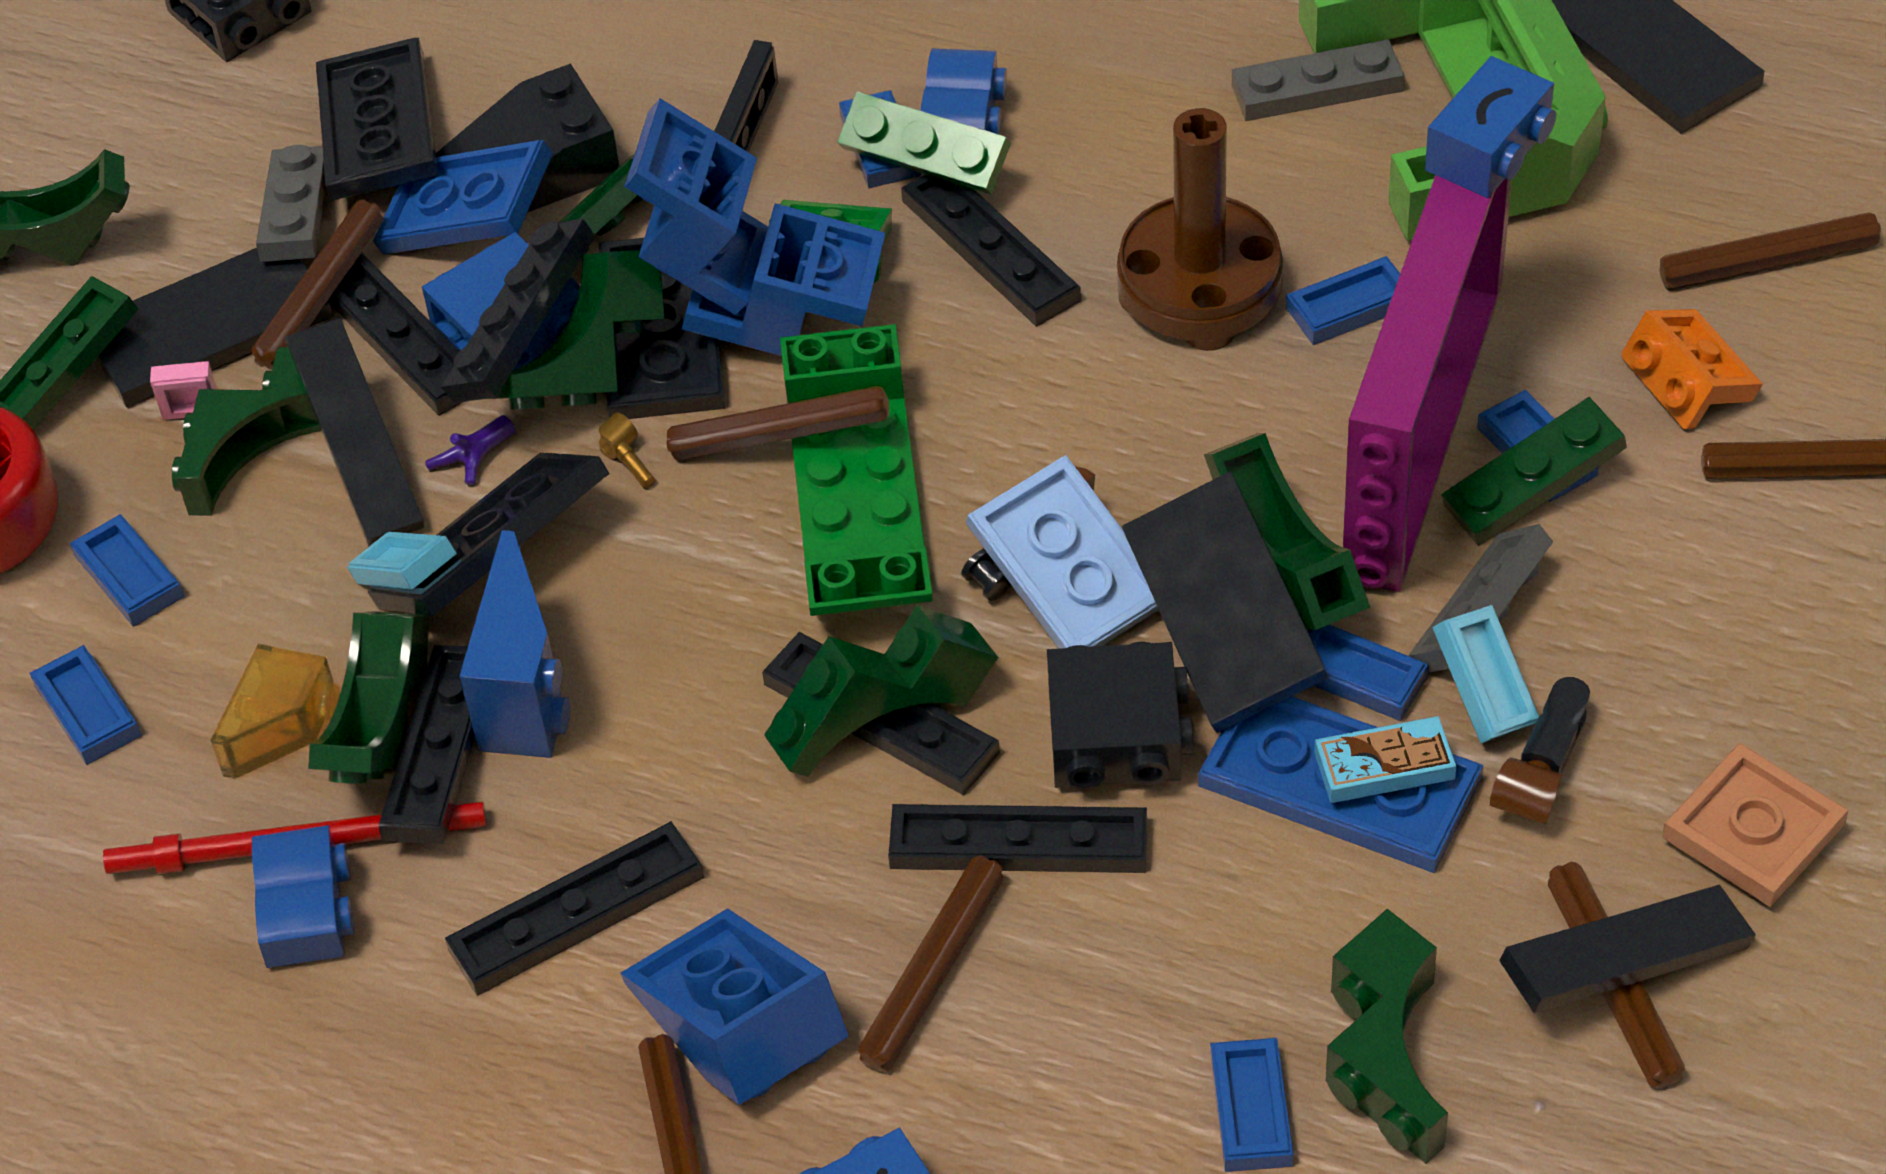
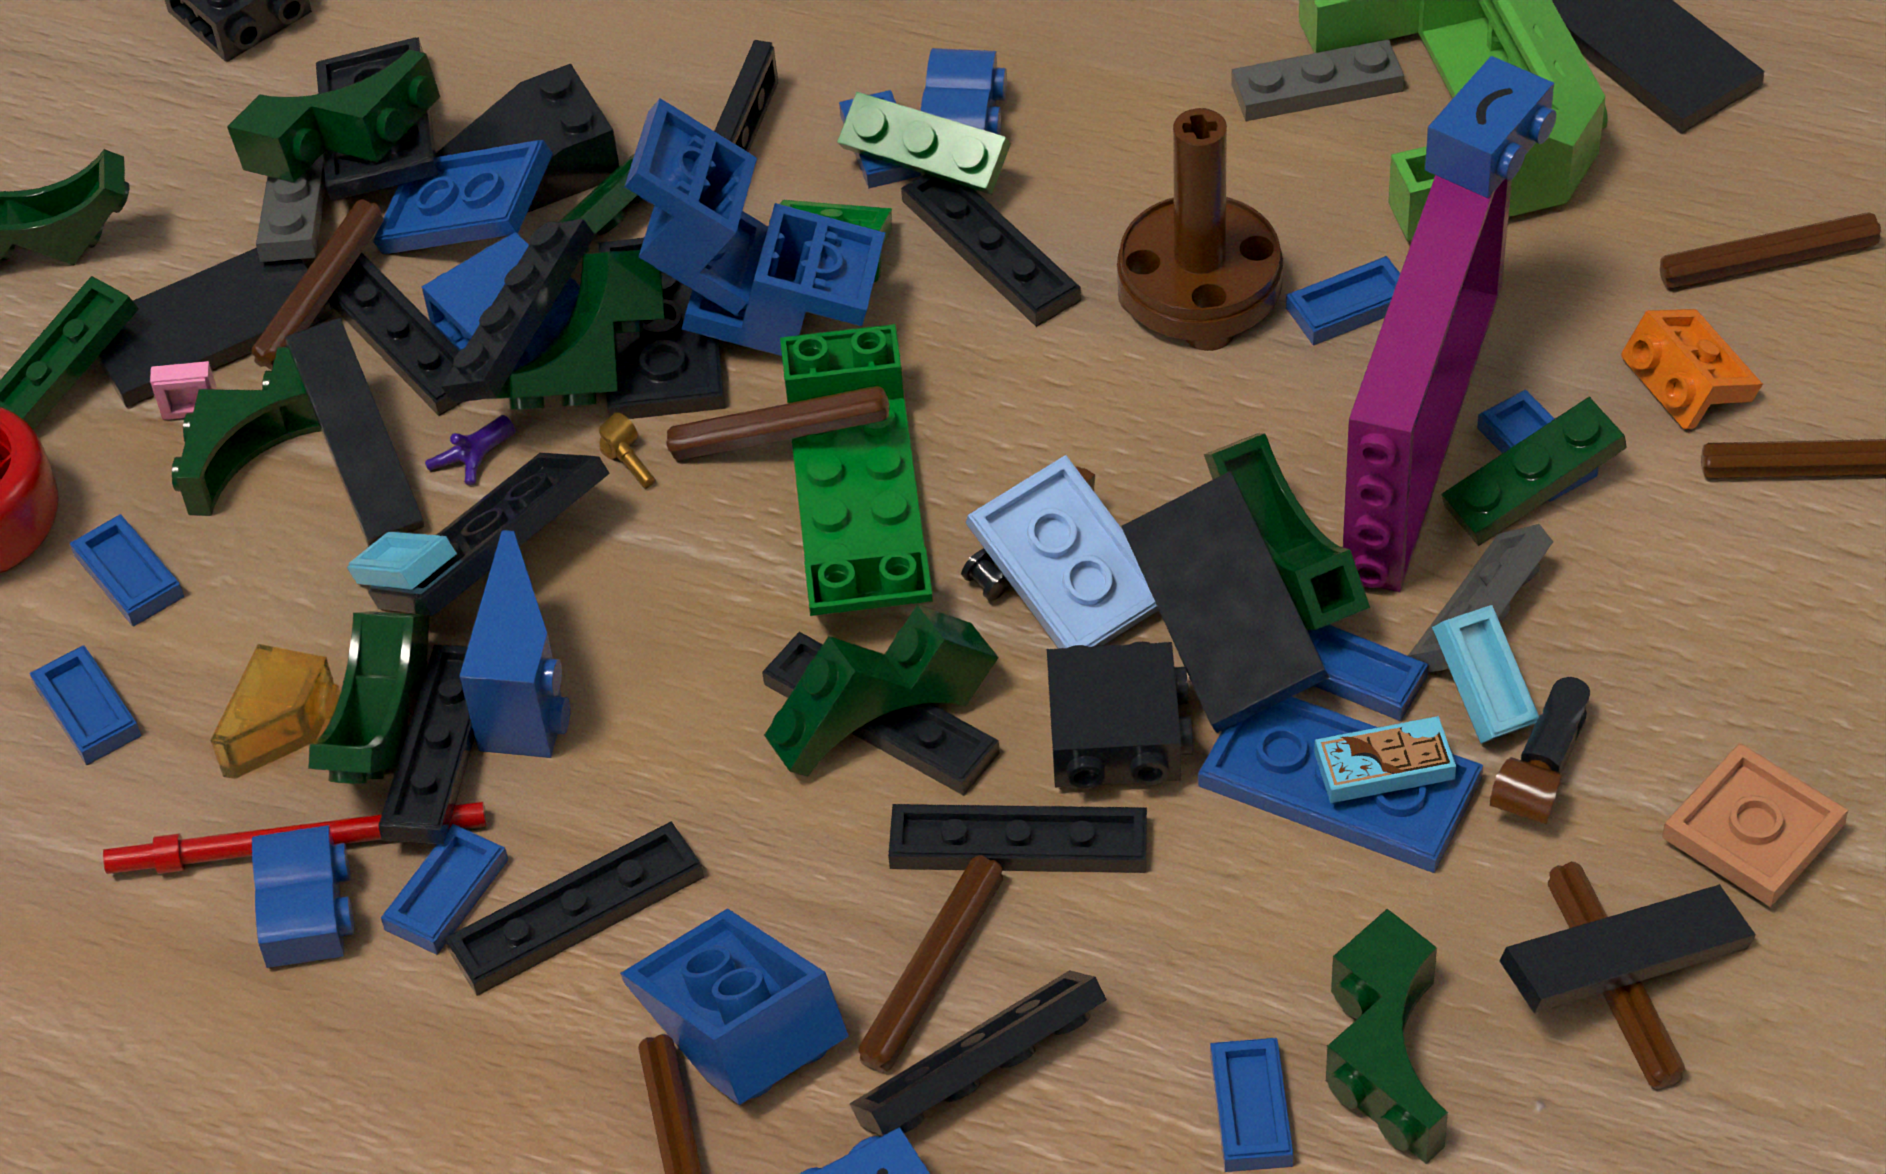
none -> dark green arch [227,50,440,182]
none -> blue tile [381,824,508,955]
none -> black plate [849,970,1107,1136]

